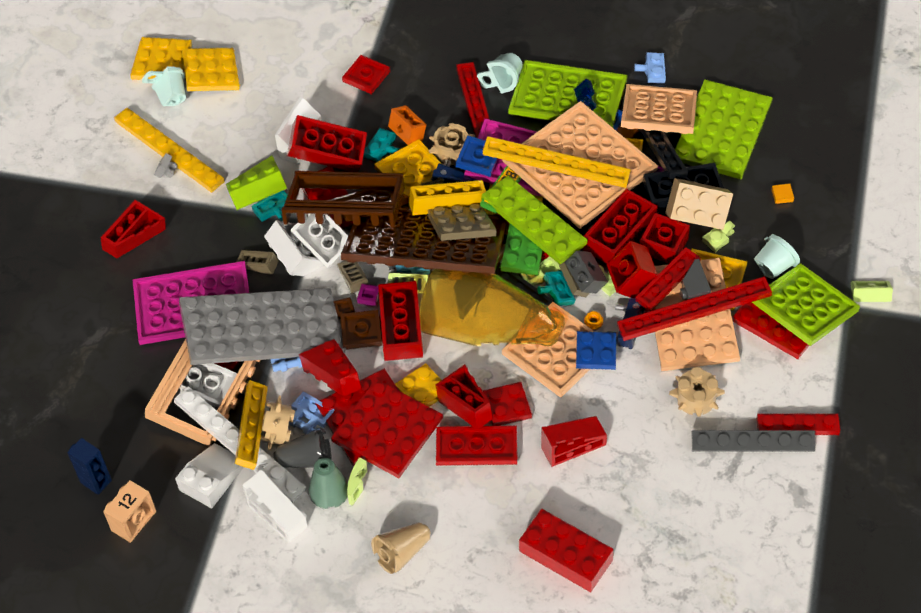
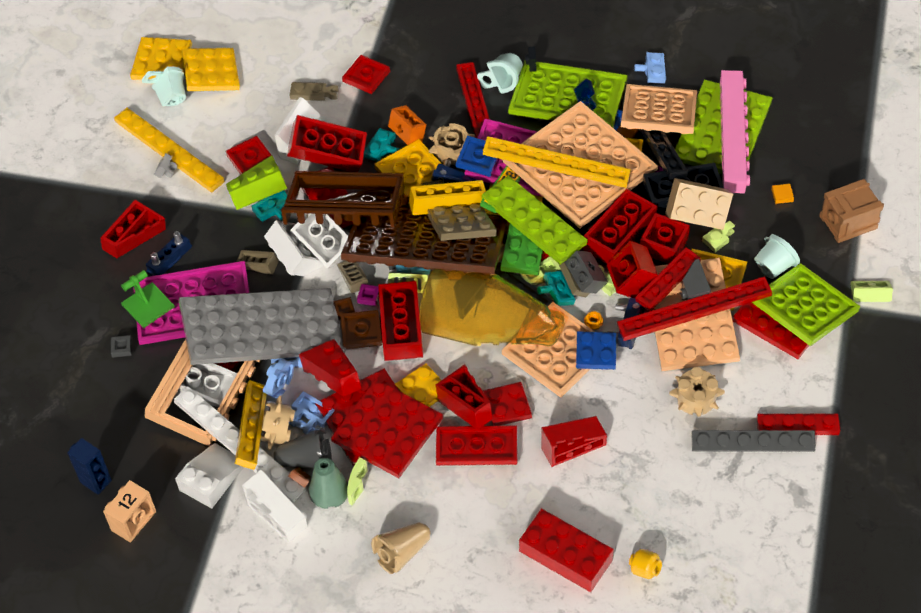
none -> dark grey plate [111,335,132,358]
none -> bright green plate [121,270,175,328]
none -> dark blue piece [146,231,192,276]
none -> red plate [226,136,274,174]
none -> light blue plate [263,359,294,399]
none -> dark orange tile [288,467,311,488]
none -> dark tan plate [290,82,339,101]
none -> black plate [525,46,536,72]
none -> yellow head [629,549,662,579]
none -> bright pink brick [720,70,750,193]
none -> medium nougat container [820,179,884,243]

